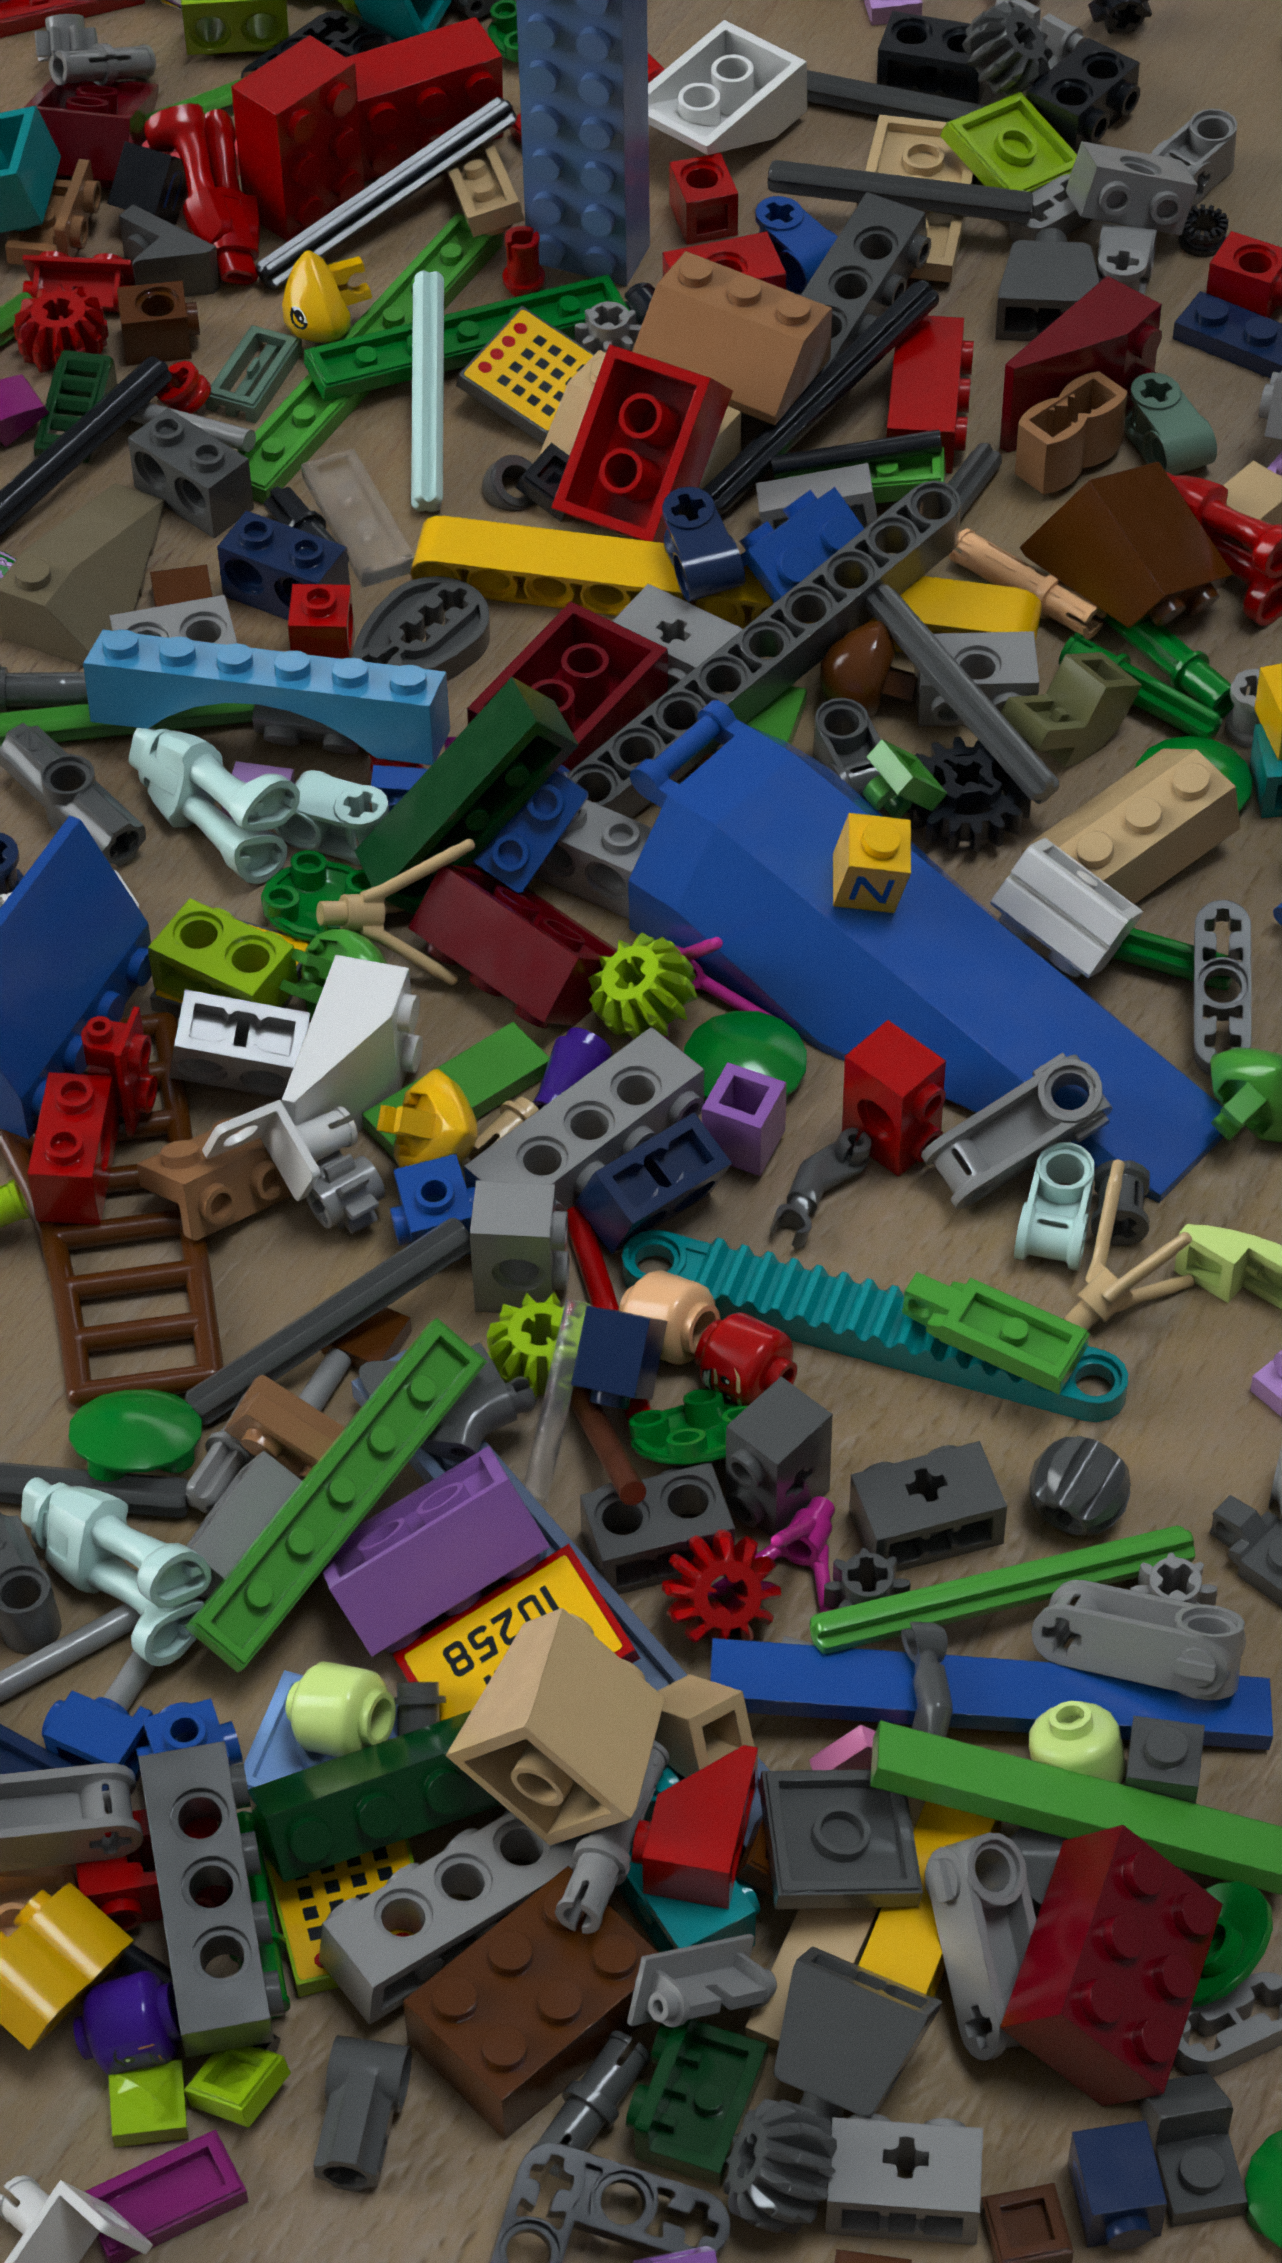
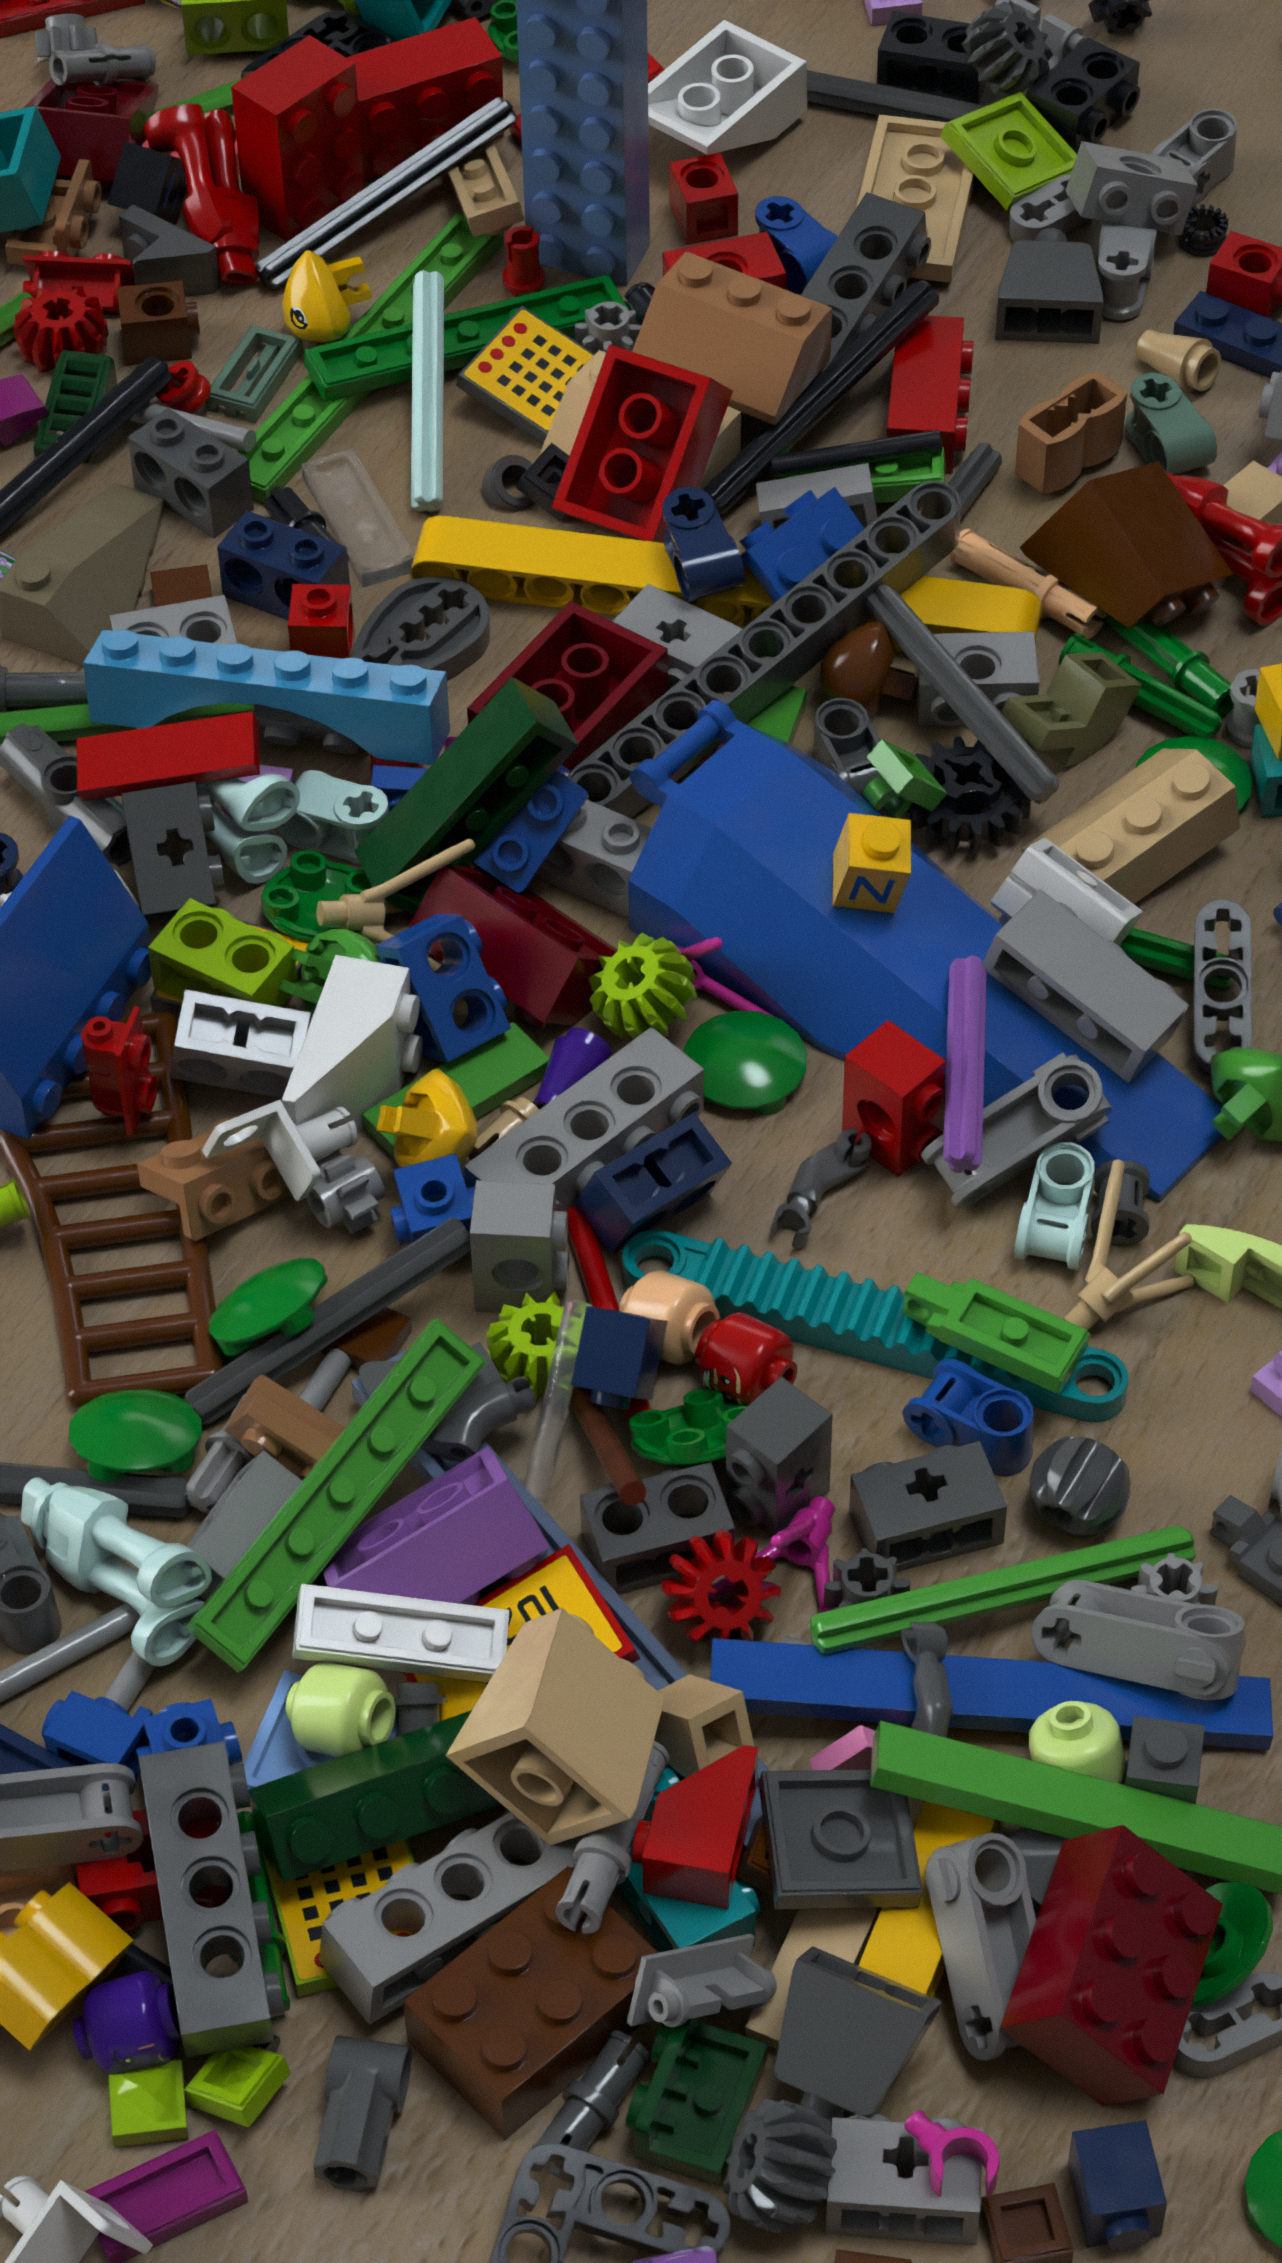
red brick [27,1072,120,1225] -> none
medium lavender brick [702,1062,786,1176] -> none
dark grey axle [767,160,1034,224] -> none
dark red slope [999,275,1162,453] -> none
dark grey slope [1138,2072,1248,2227] -> none
none -> red tile [77,711,260,801]
none -> dark grey brick [122,782,225,918]
none -> green dish [209,1258,328,1356]
none -> white tile [292,1584,509,1683]
none -> blue brick [375,913,511,1062]
none -> blue piece [902,1358,1033,1476]
none -> dark pink piece [904,2110,1000,2198]
none -> medium lavender axle [943,955,987,1173]
none -> light grey brick [982,889,1189,1083]
none -> tan cone [1136,329,1221,392]

